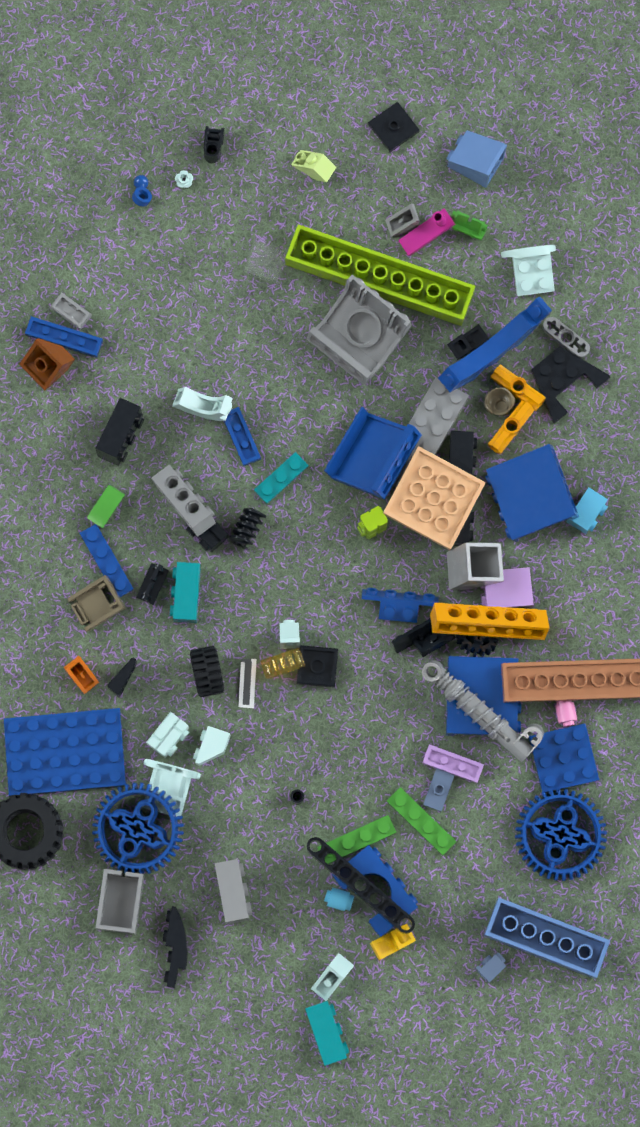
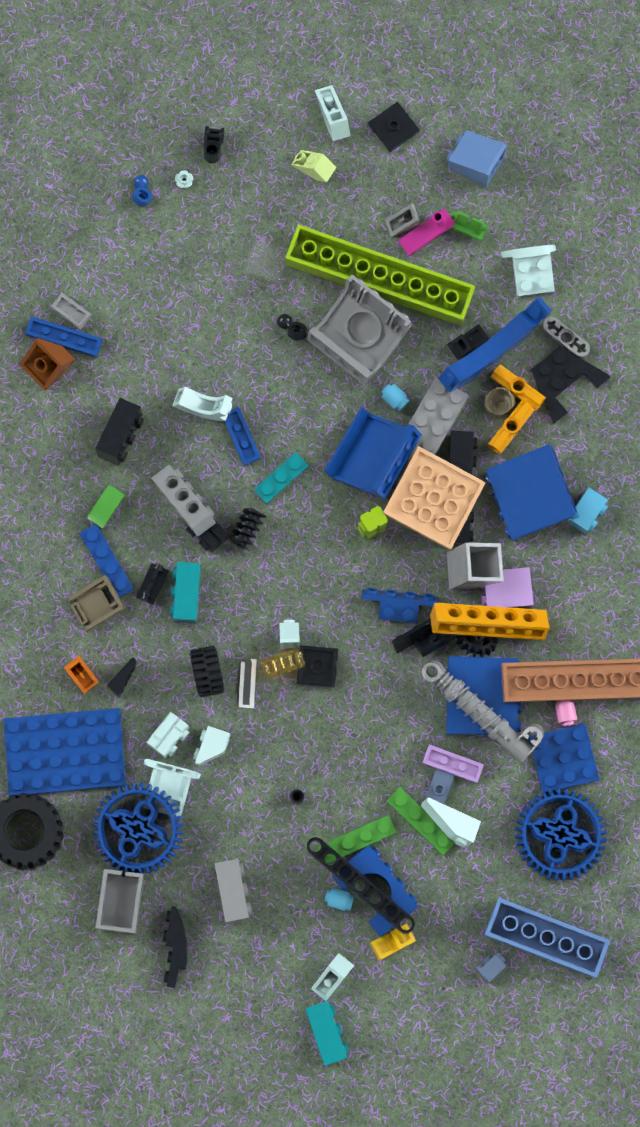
none -> black plate [277,314,307,341]
none -> light aqua slope [315,85,350,141]
none -> medium azure brick [382,384,410,412]
none -> light aqua slope [421,798,481,847]

